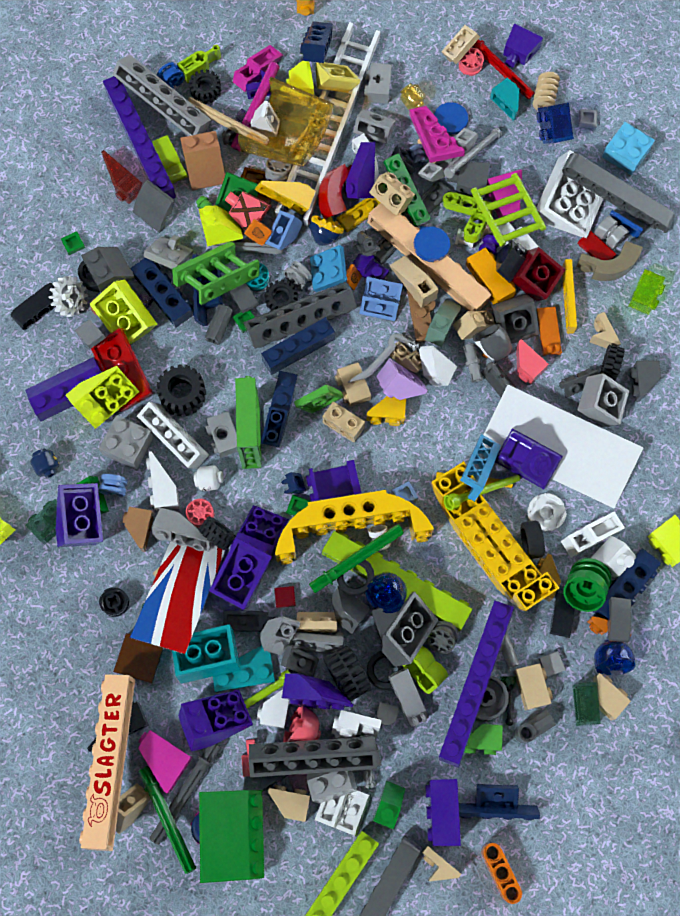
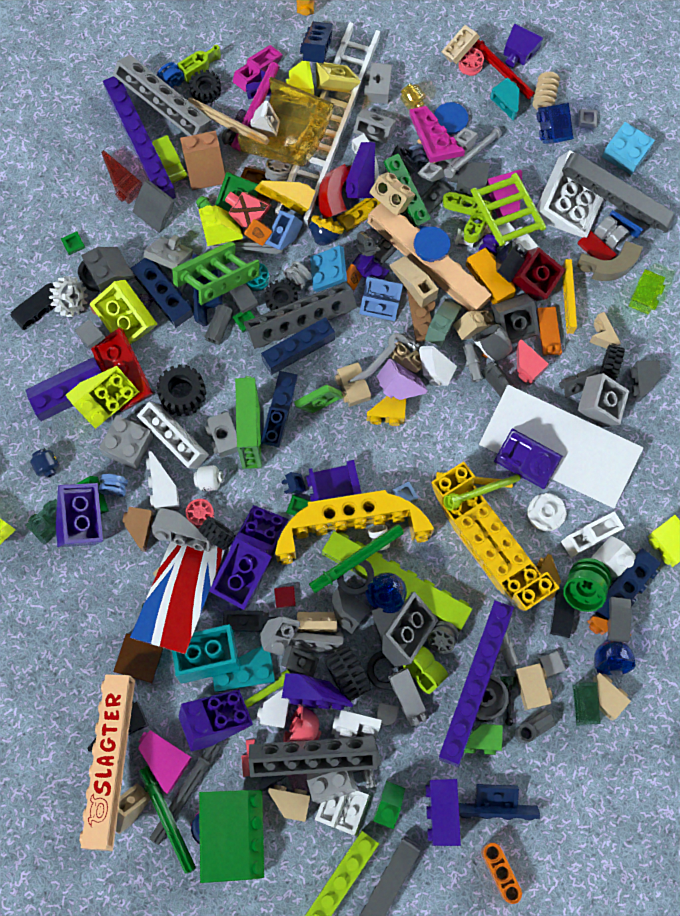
black wheel [99,587,129,617] -> none
tan brick [322,402,365,443] -> none
tan slope [422,845,461,881] -> none
dark azure fence [460,434,501,502] -> none
black tyre [520,520,545,559] -> none

